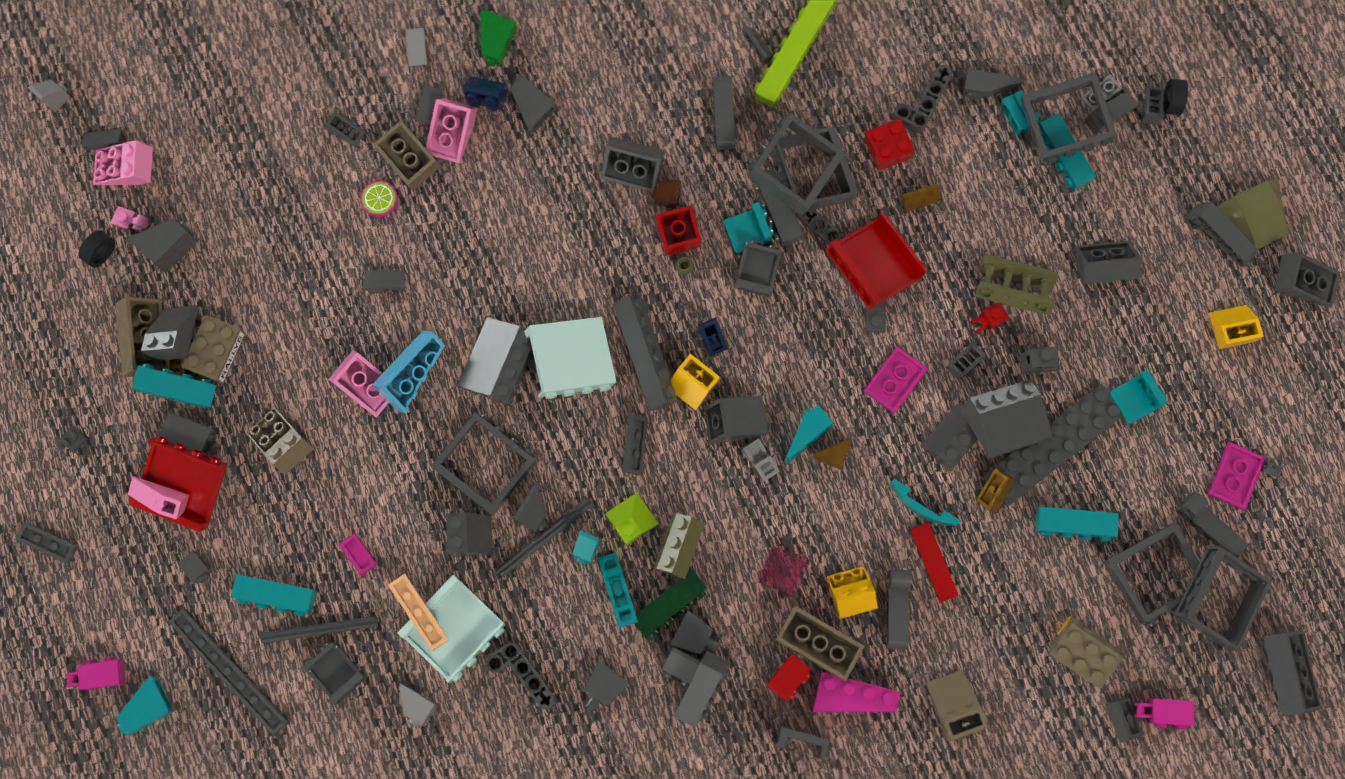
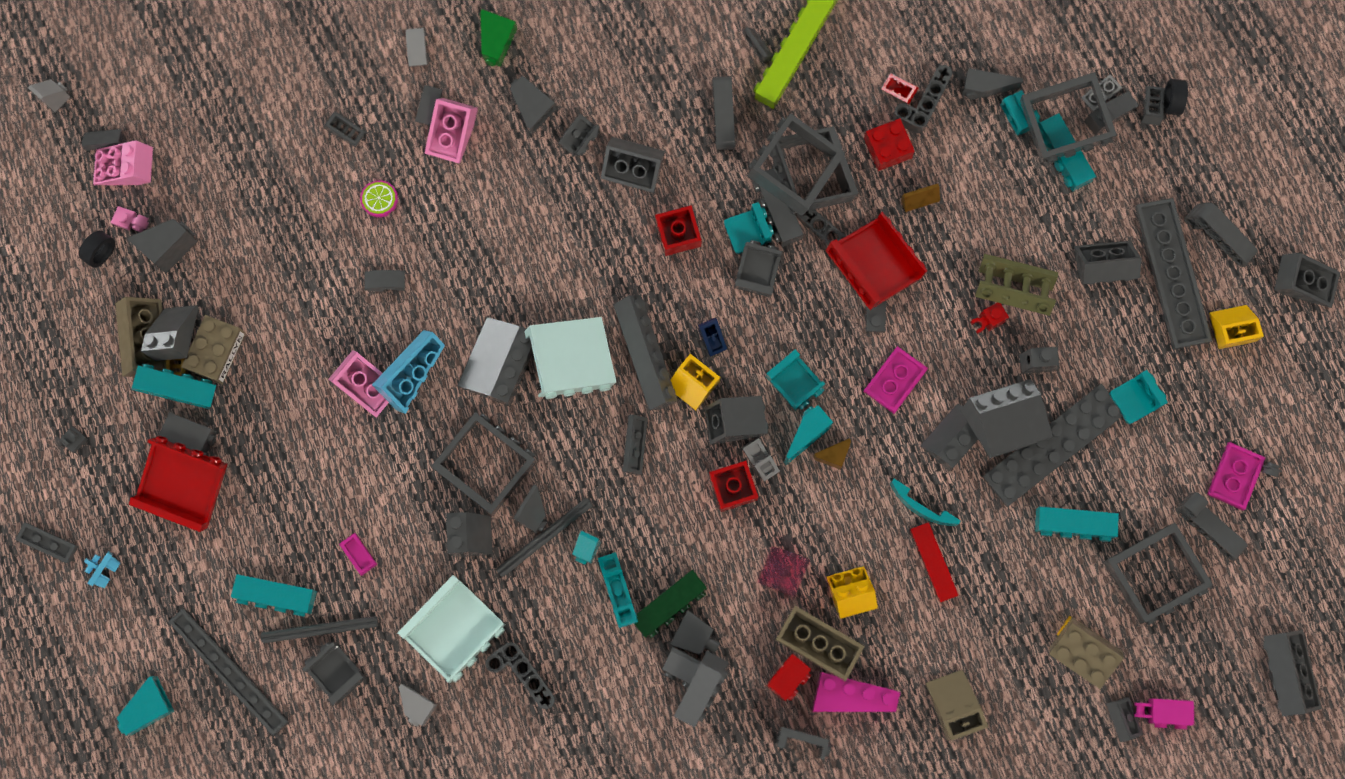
dark pink brick [65,657,126,690] -> none
bright pink slope [128,476,189,519] -> none
dark grey brick [178,551,212,583] -> none
dark tan slope [246,407,313,475] -> none
dark tan brick [373,120,441,191] -> none
light nougat plate [388,574,449,651] -> none
dark blue slope [462,76,508,111] -> none
dark grey torso [584,661,630,712] -> none
lime slope [605,493,659,546] -> none
reddish brown slope [652,180,681,209] -> none
olive slope [653,513,705,579] -> none
olive plate [675,256,694,275] -> none
dark grey beam [887,569,911,649] -> none
dark grey slope [946,342,986,381] -> none
pearl gold slope [976,468,1016,512] -> none
dark grey window [1174,545,1272,652] -> none
olive wedge [1217,179,1289,250] -> none
none -> medium azure hips [84,551,121,588]
none -> dark grey bracket [557,113,600,157]
none -> red brick [709,461,759,512]
none -> teal panel [766,349,826,411]
none -> red slope [881,74,919,104]
none -> dark grey plate [1135,198,1212,350]

